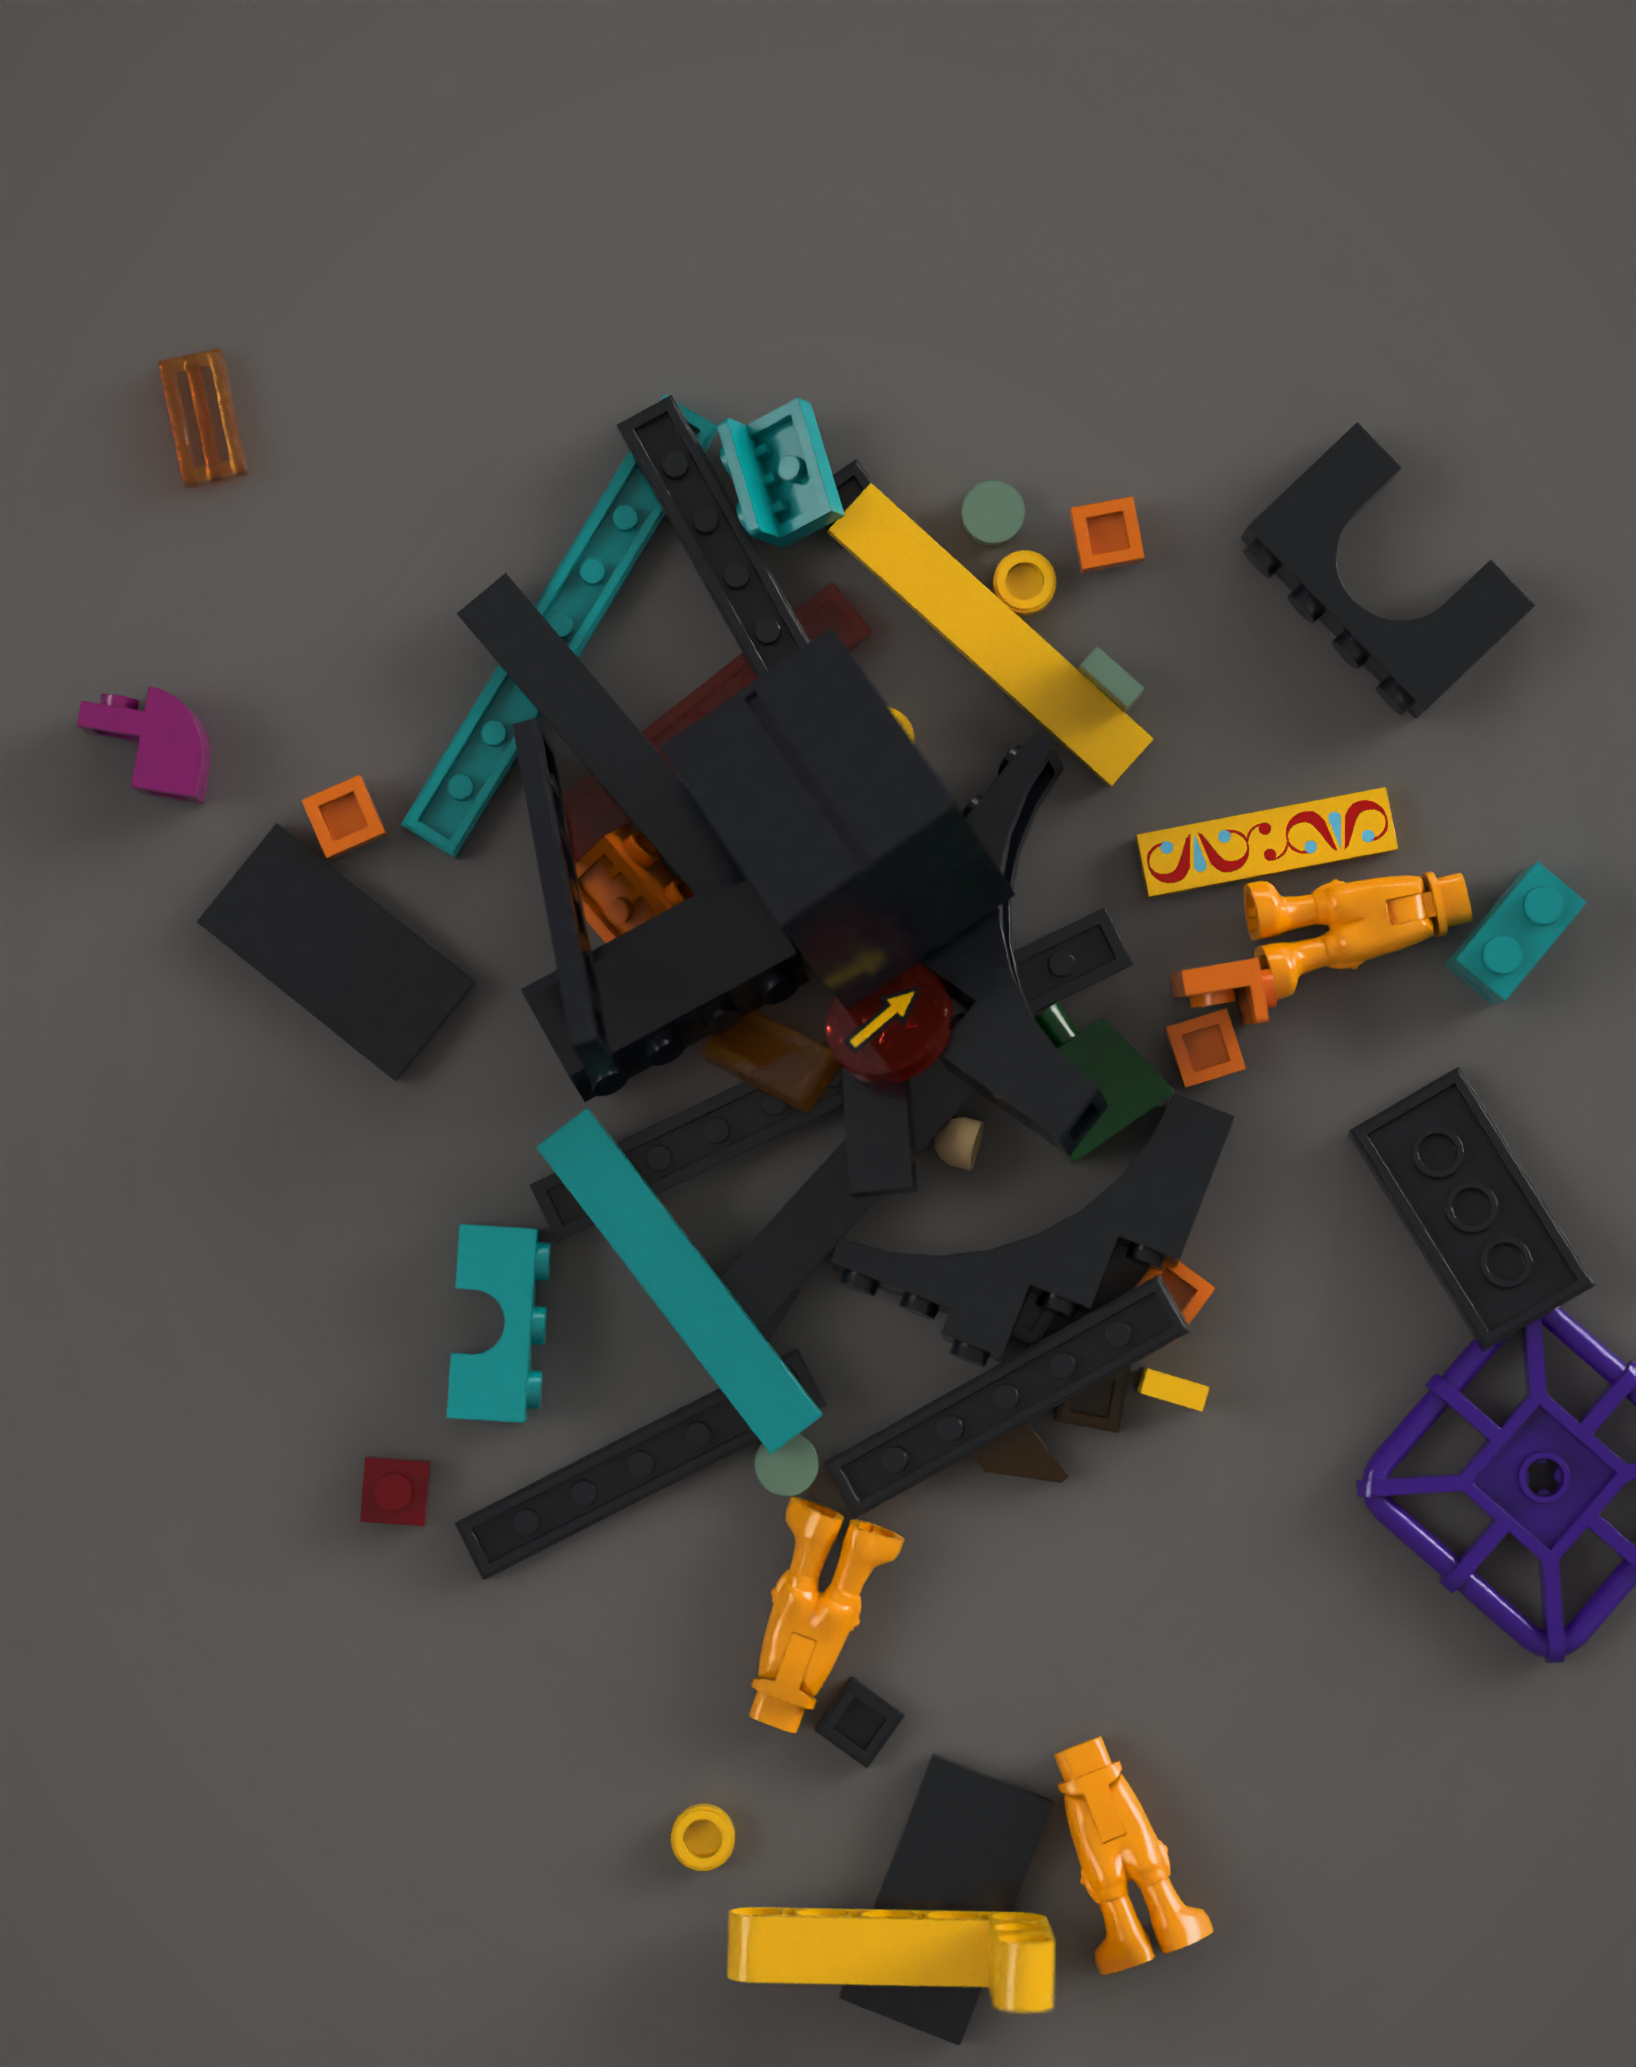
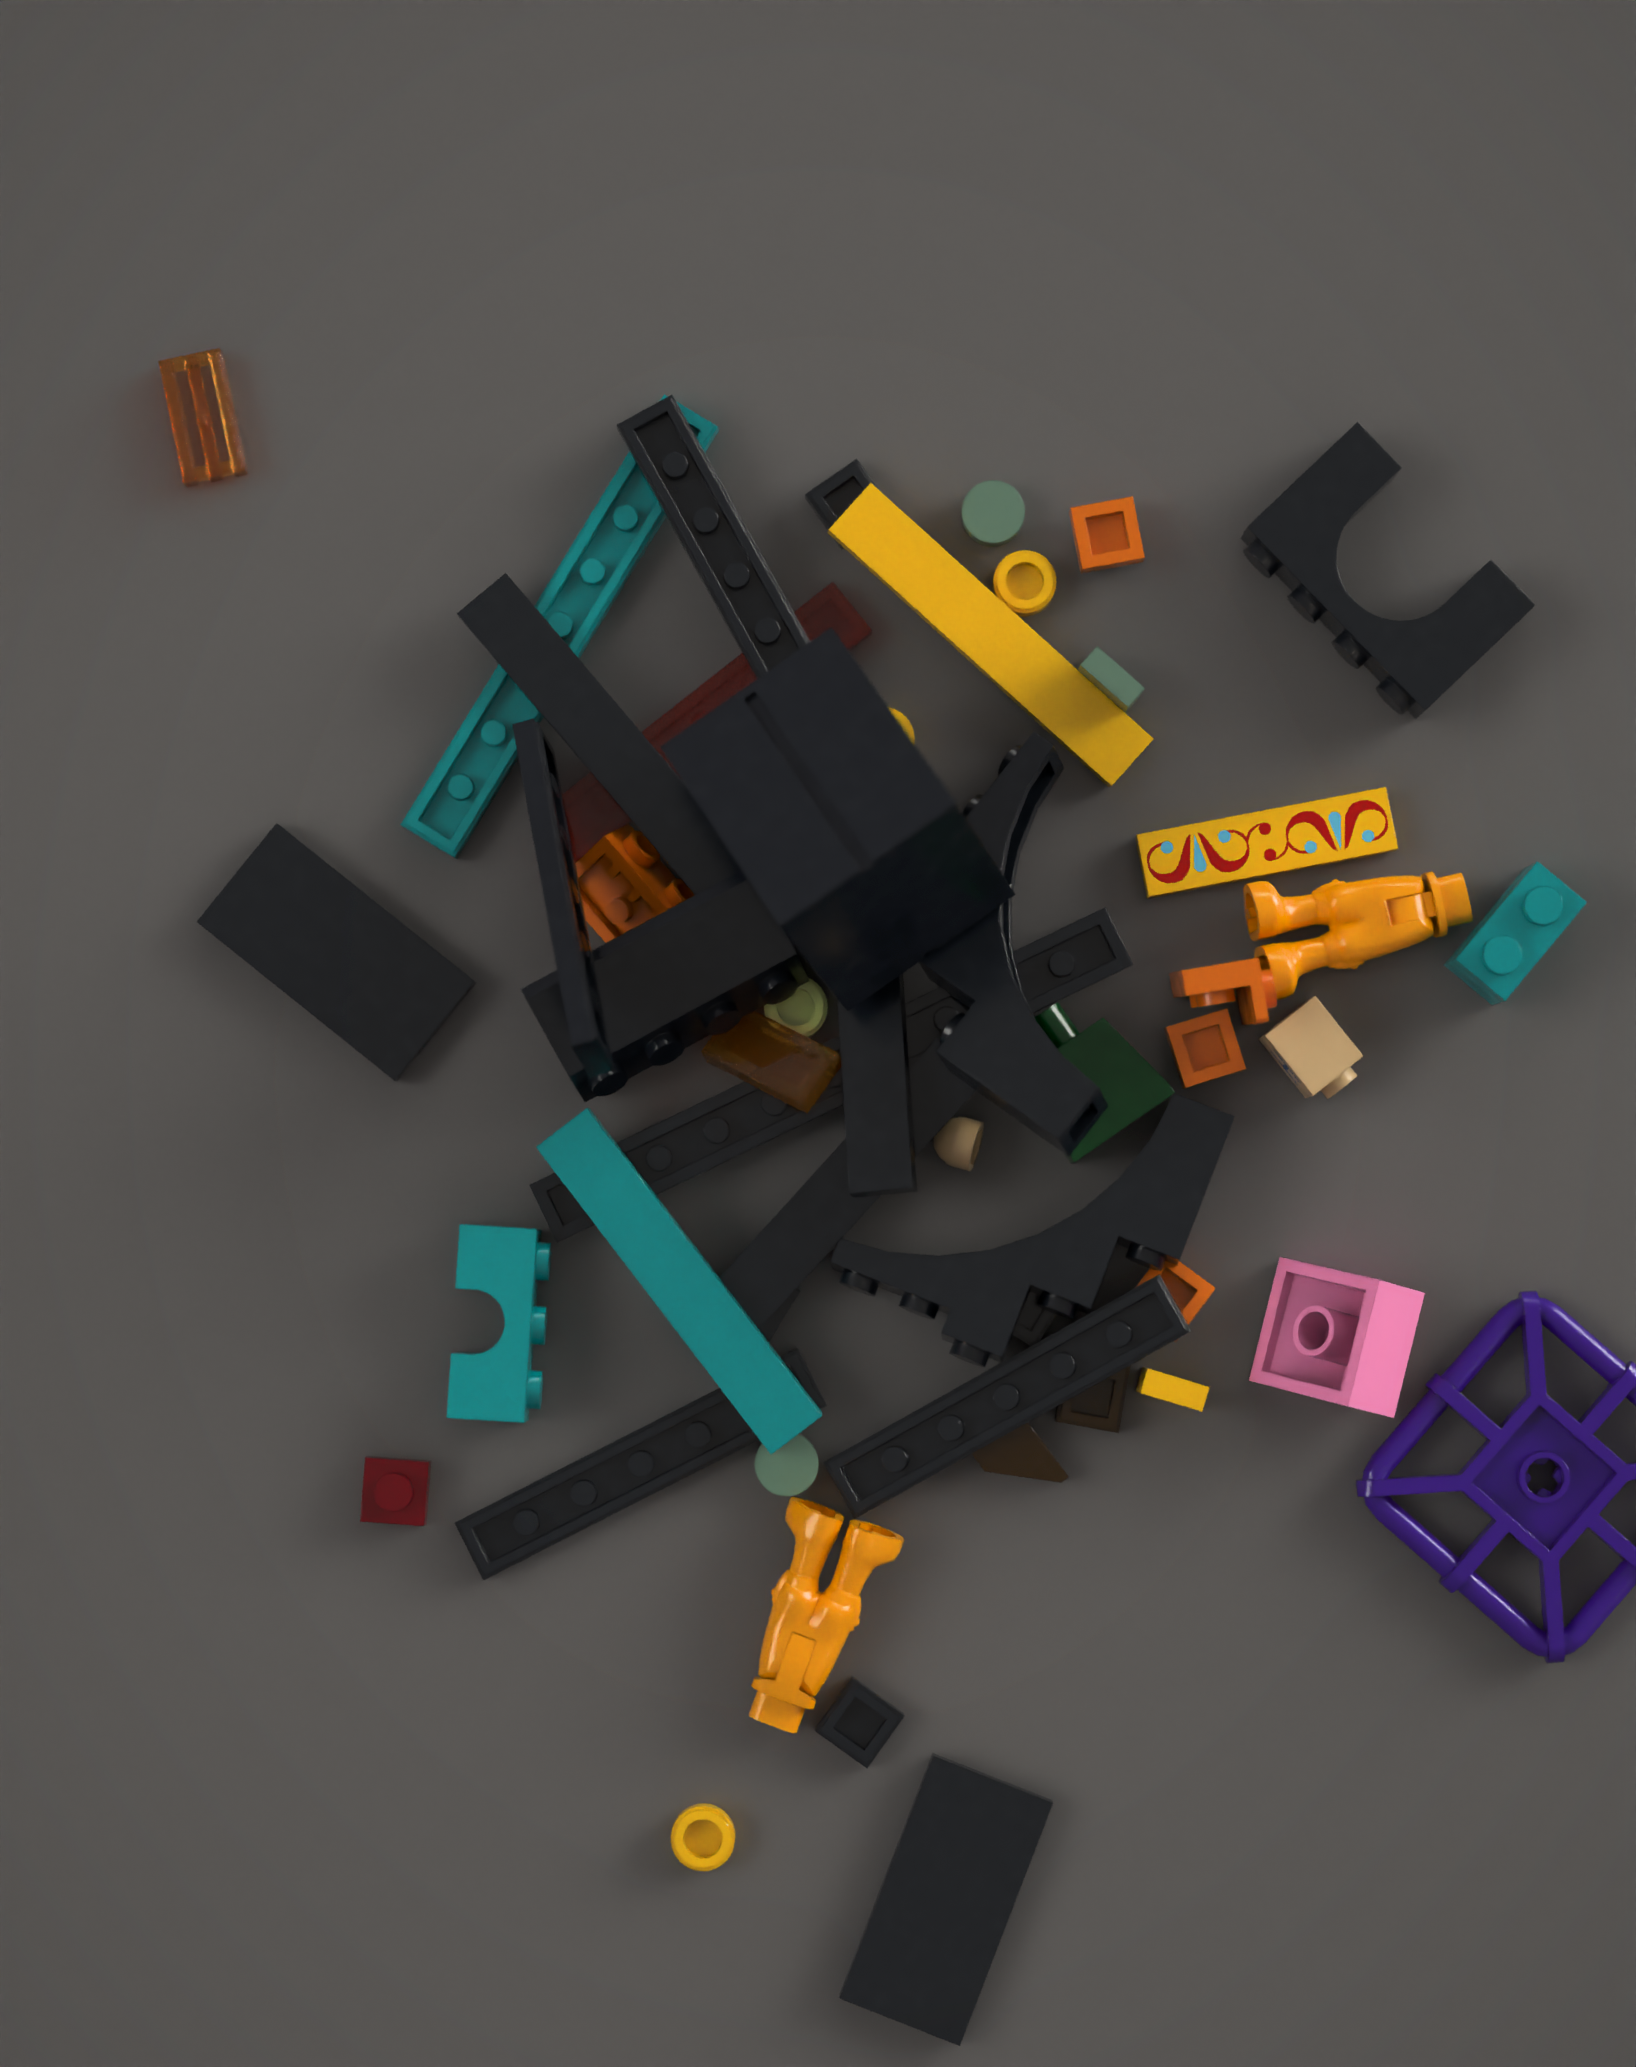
magenta brick [77,686,211,804] -> none
orange plate [301,775,387,861] -> none
teal bracket [717,397,845,548] -> none
yellow beam [727,1907,1054,2012] -> none
clear red tile [825,963,953,1083] -> none
light orange piece [1054,1736,1214,1975] -> none
black tile [1348,1067,1596,1352] -> none
none -> yellowish green tile [764,978,828,1040]
none -> bright pink slope [1249,1257,1425,1418]
none -> tan brick [1259,996,1363,1099]

